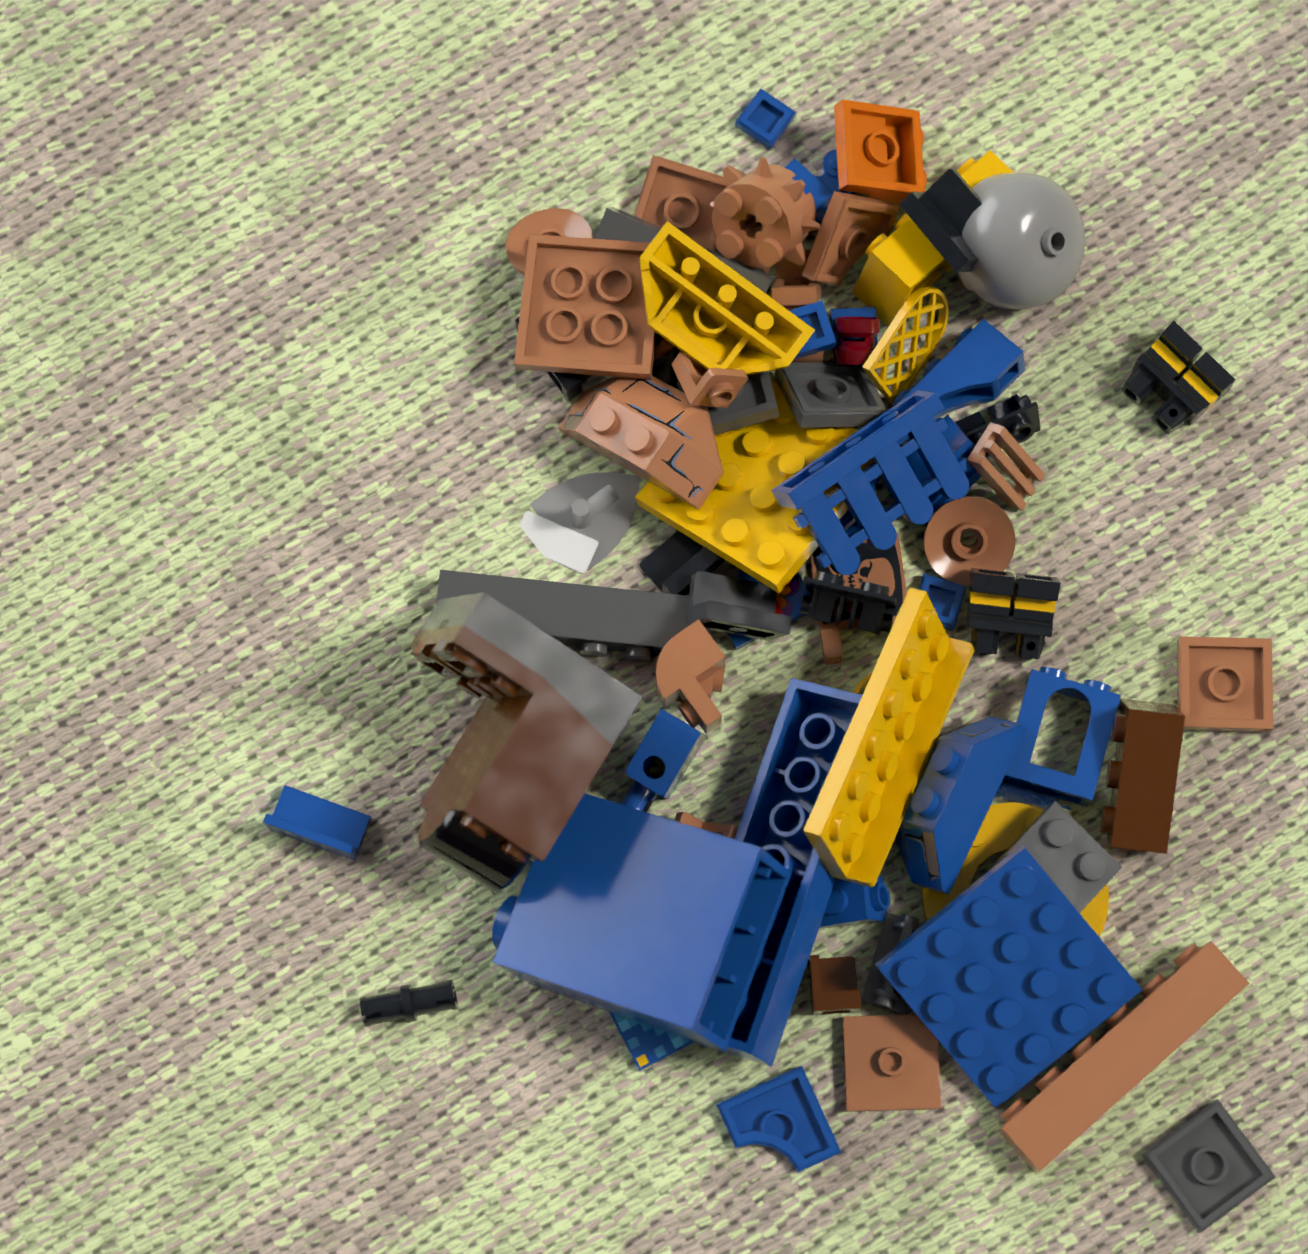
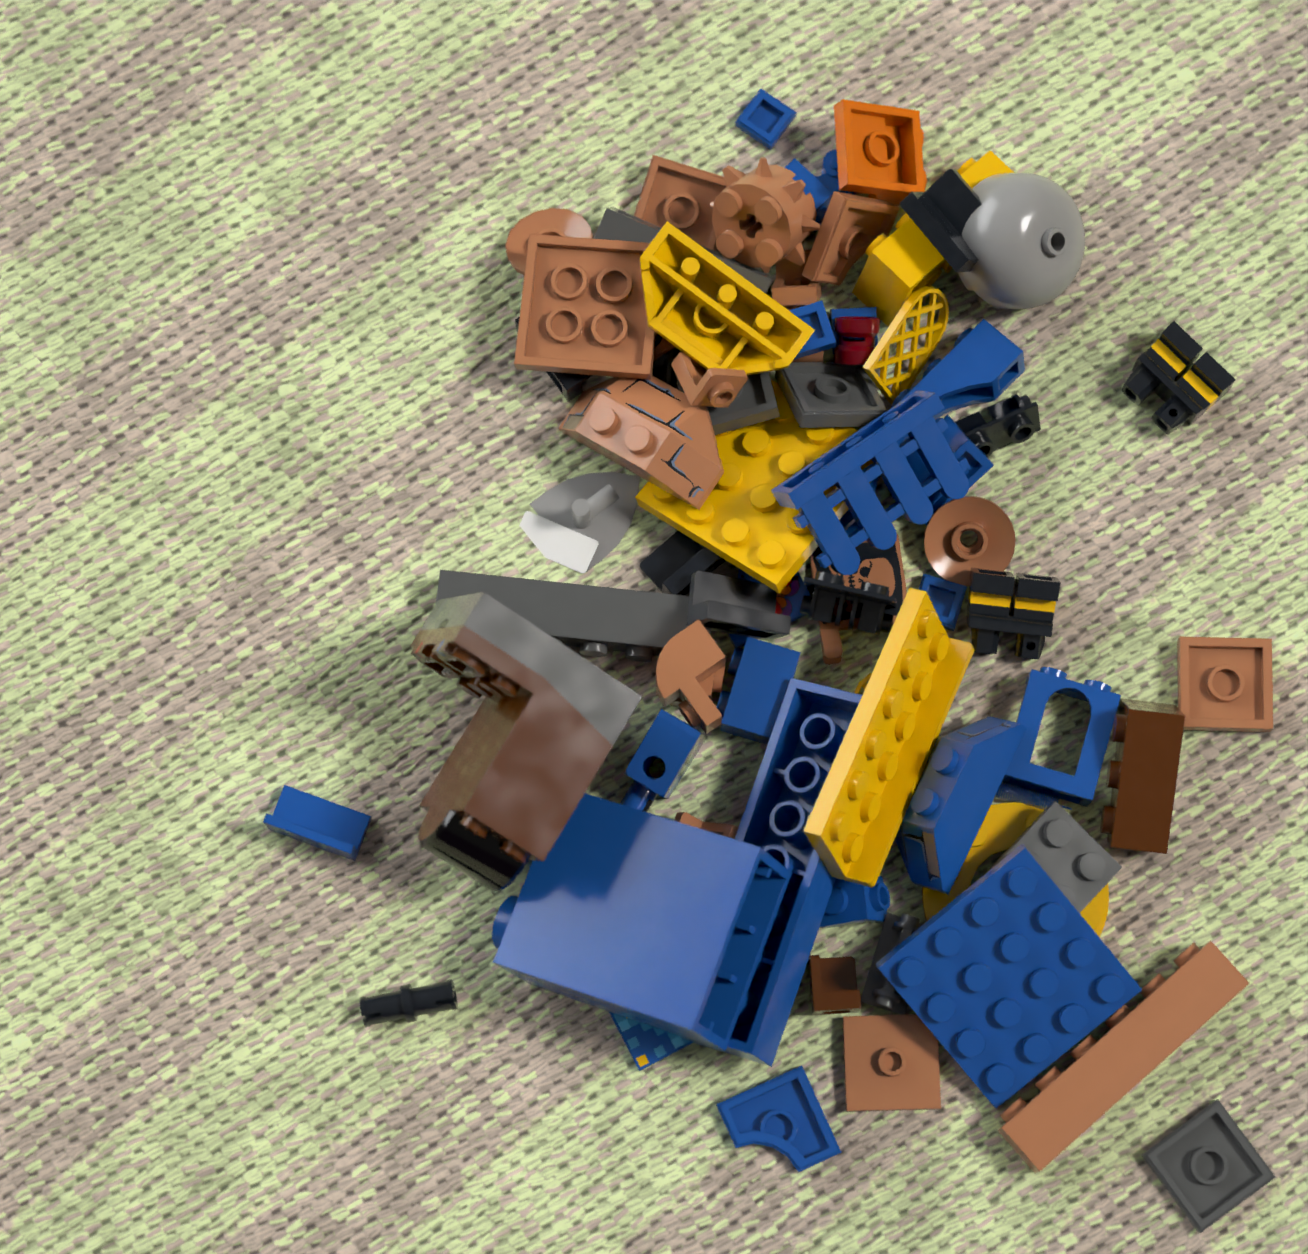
nougat tile [967,422,1045,511] -> none
none -> blue brick [717,637,801,745]

